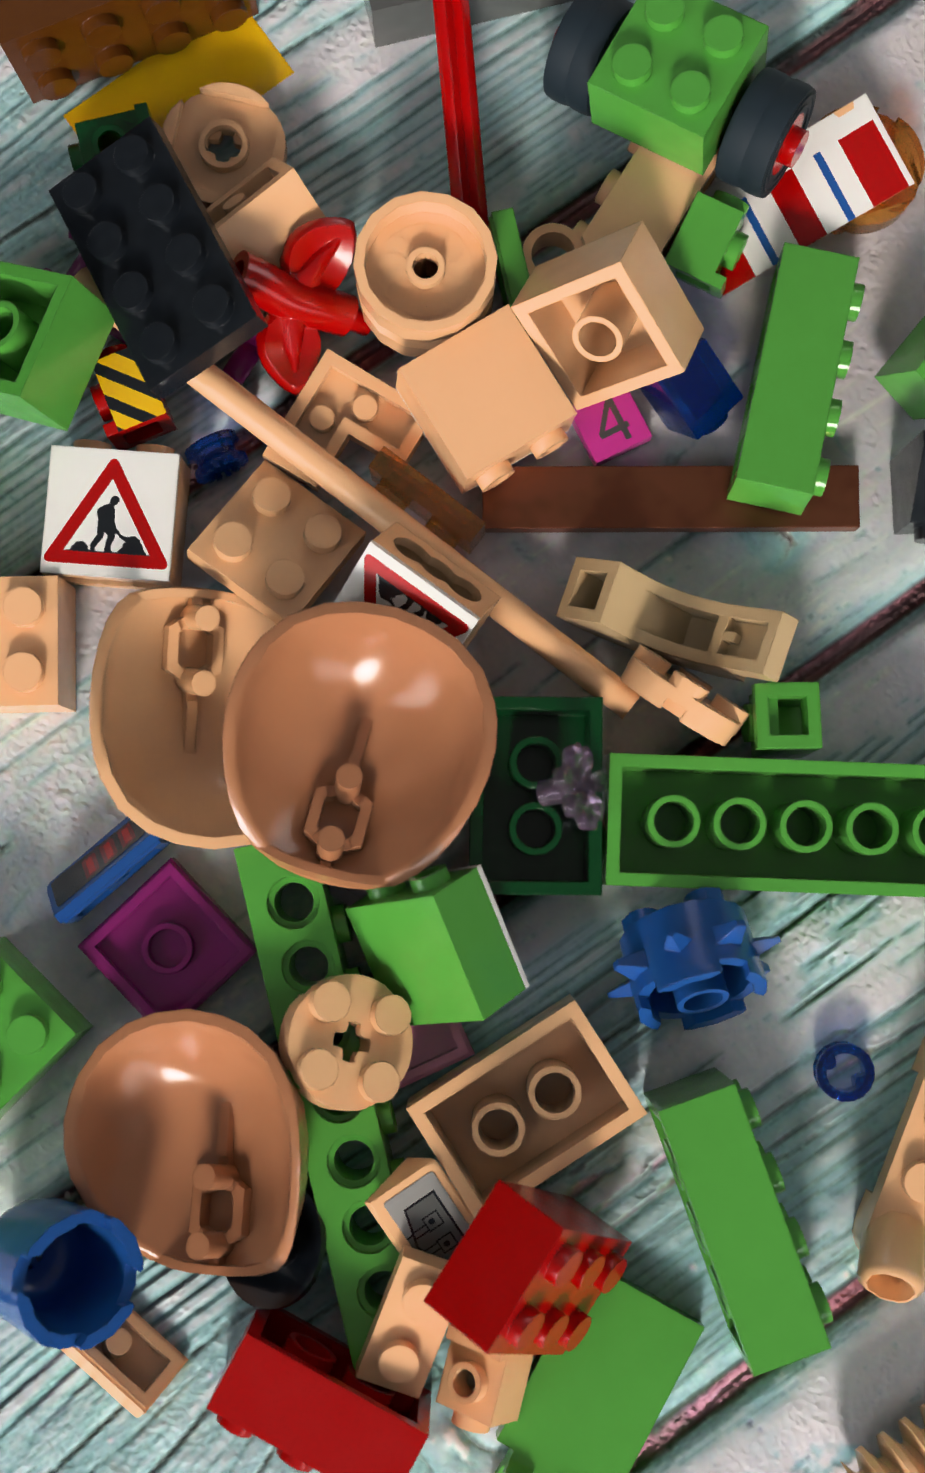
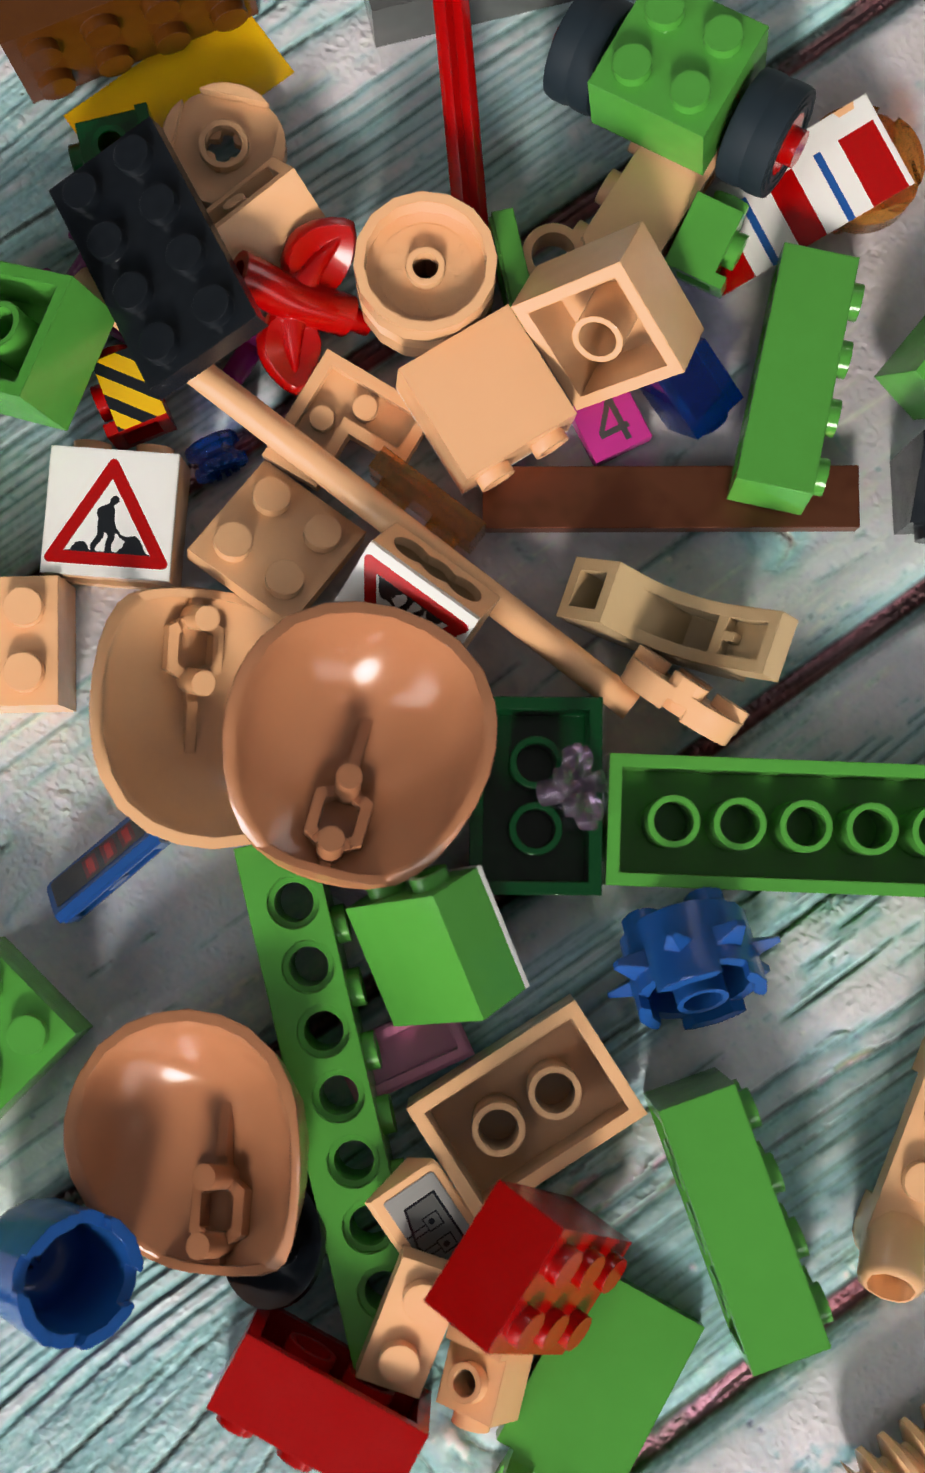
light nougat slope [61,1310,189,1418] -> none
magenta tile [77,858,257,1017] -> none
light nougat plate [279,974,413,1111] -> none
bright green brick [741,682,823,759] -> none
clear blue bush [813,1041,875,1102] -> none

